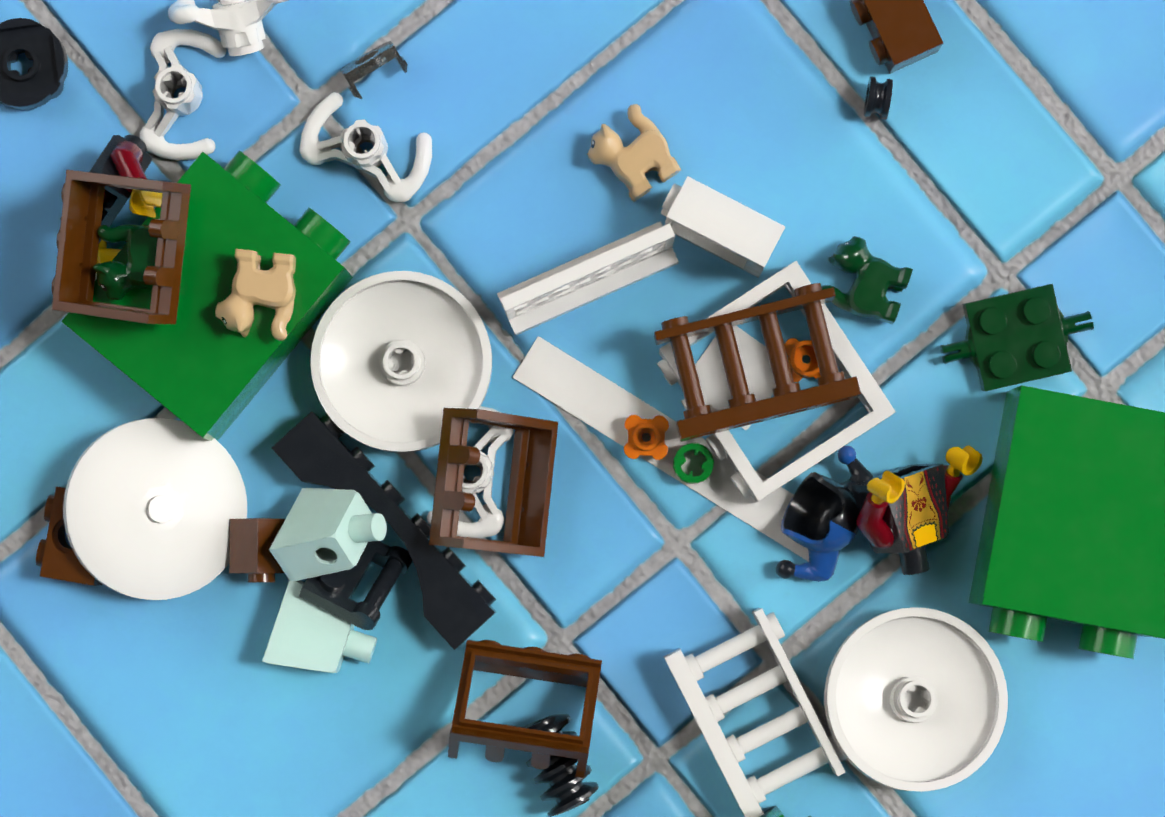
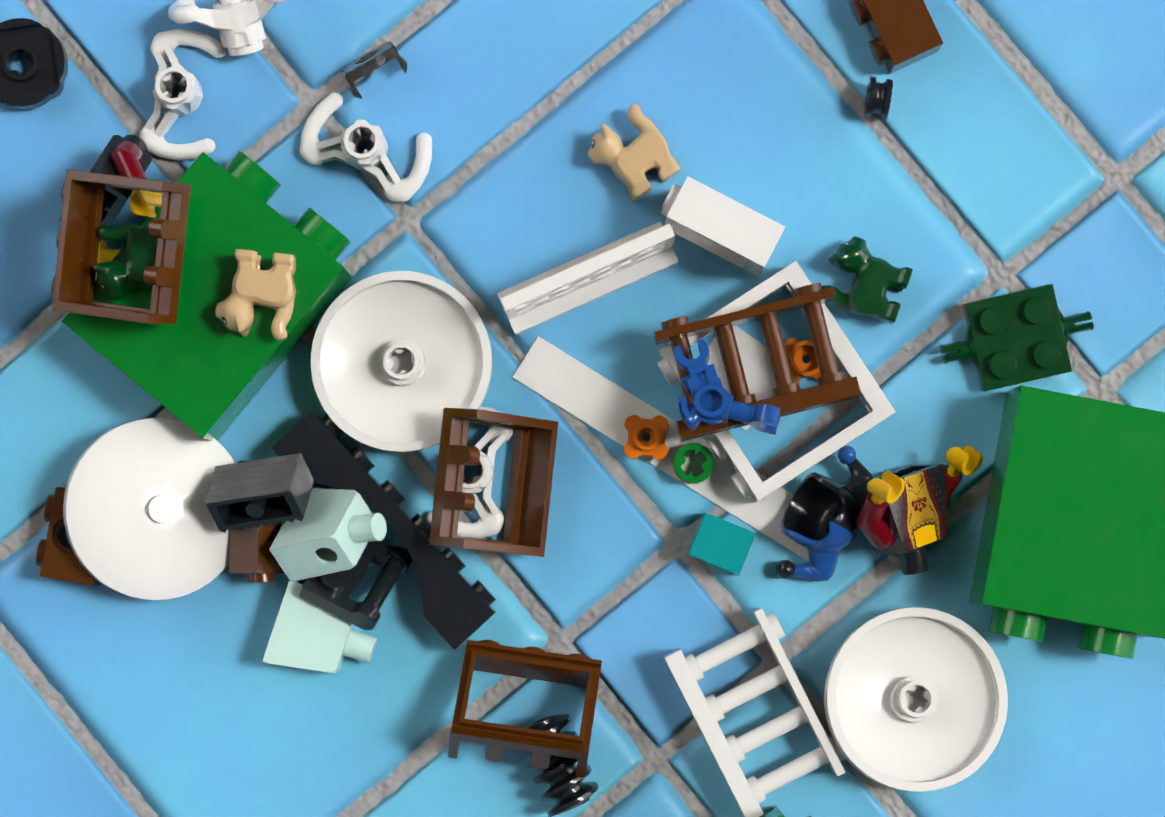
none -> black brick [205,453,314,533]
none -> blue piece [674,338,780,435]
none -> teal panel [687,512,755,575]

